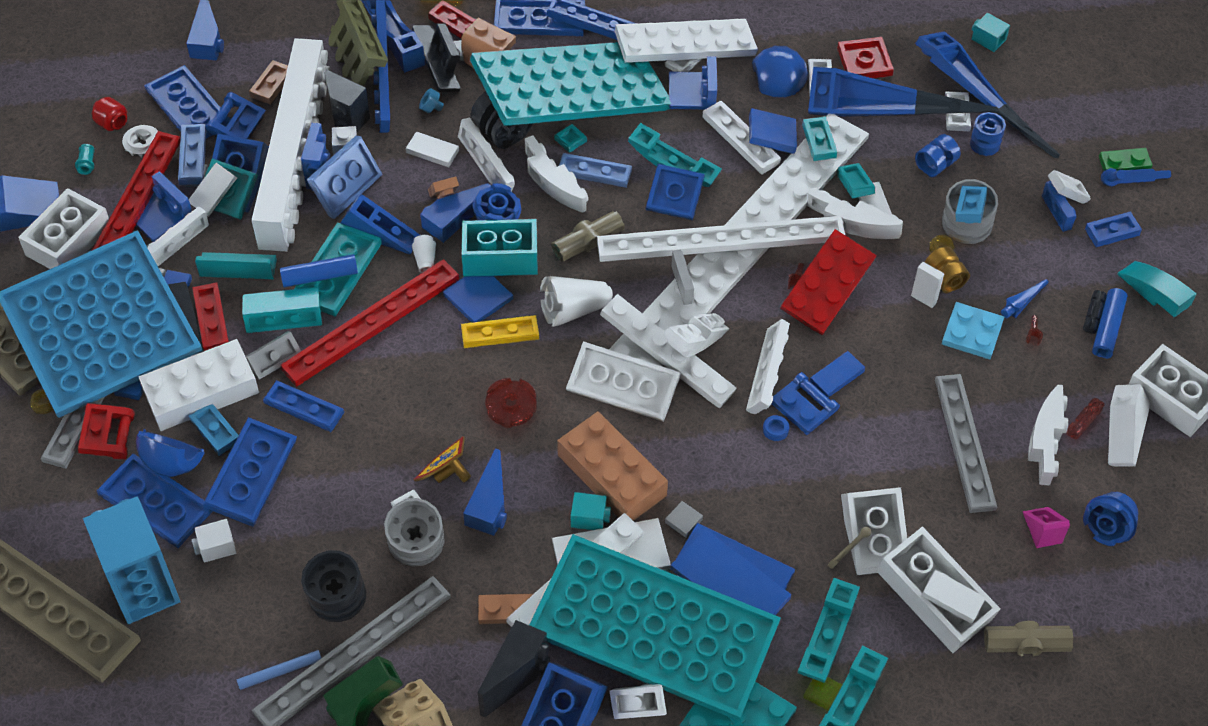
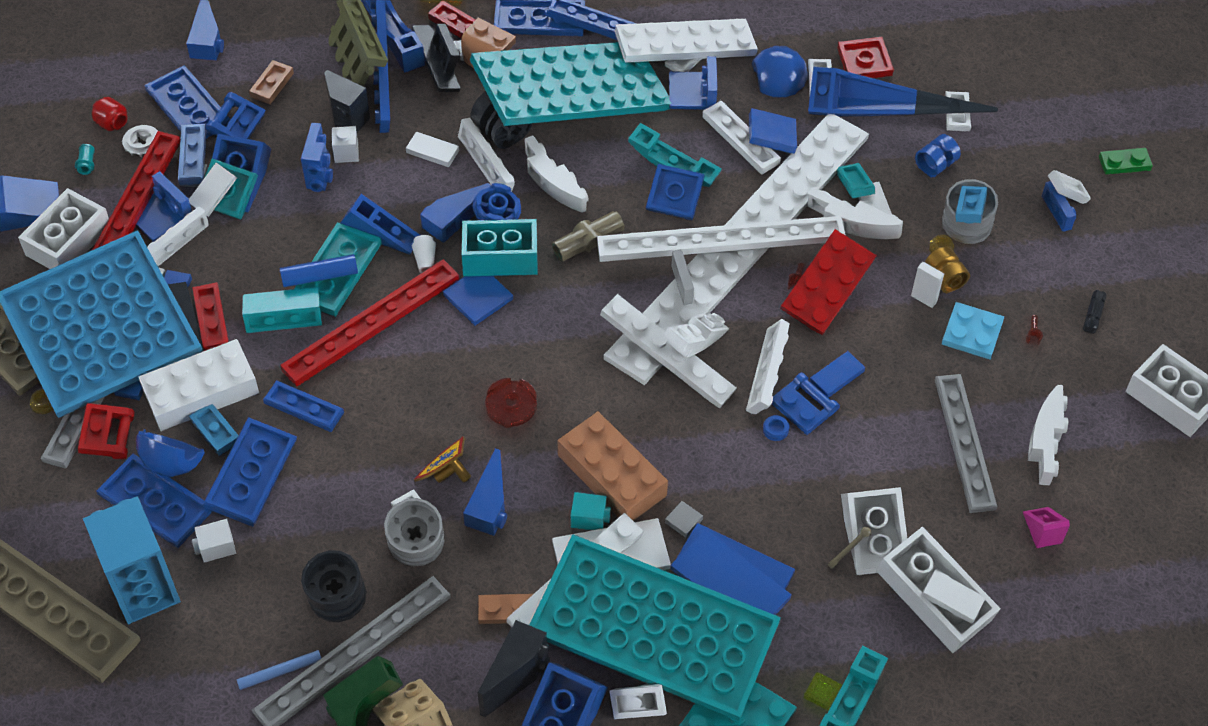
teal panel [195,252,277,279] -> none
light grey plate [245,331,301,380] -> none
white brick [252,38,330,252] -> none
medium blue tile [307,136,383,219] -> none
dark azure tile [419,88,444,113] -> none
nougat plate [428,177,459,199] -> none
yellow tile [461,315,539,348] -> none
white cone [540,276,613,327] -> none
teal tile [554,124,587,153] -> none
medium blue tile [559,153,632,188] -> none
white tile [566,342,681,422] -> none
teal slope [798,578,860,683] -> none
teal plate [802,116,838,161] -> none
blue plate [915,32,1060,158] -> none
blue wheel [970,112,1006,156] -> none
teal brick [971,13,1010,52] -> none
dark tan piece [984,621,1073,656] -> none
blue piece [1001,279,1049,318] -> none
clear red axle [1066,398,1105,440] -> none
blue cone [1083,492,1138,546] -> none
blue plate [1085,211,1142,247] -> none
blue piece [1092,288,1128,359] -> none
blue piece [1101,168,1171,187] -> none
white slope [1108,384,1151,467] -> none
teal slope [1118,261,1196,317] -> none

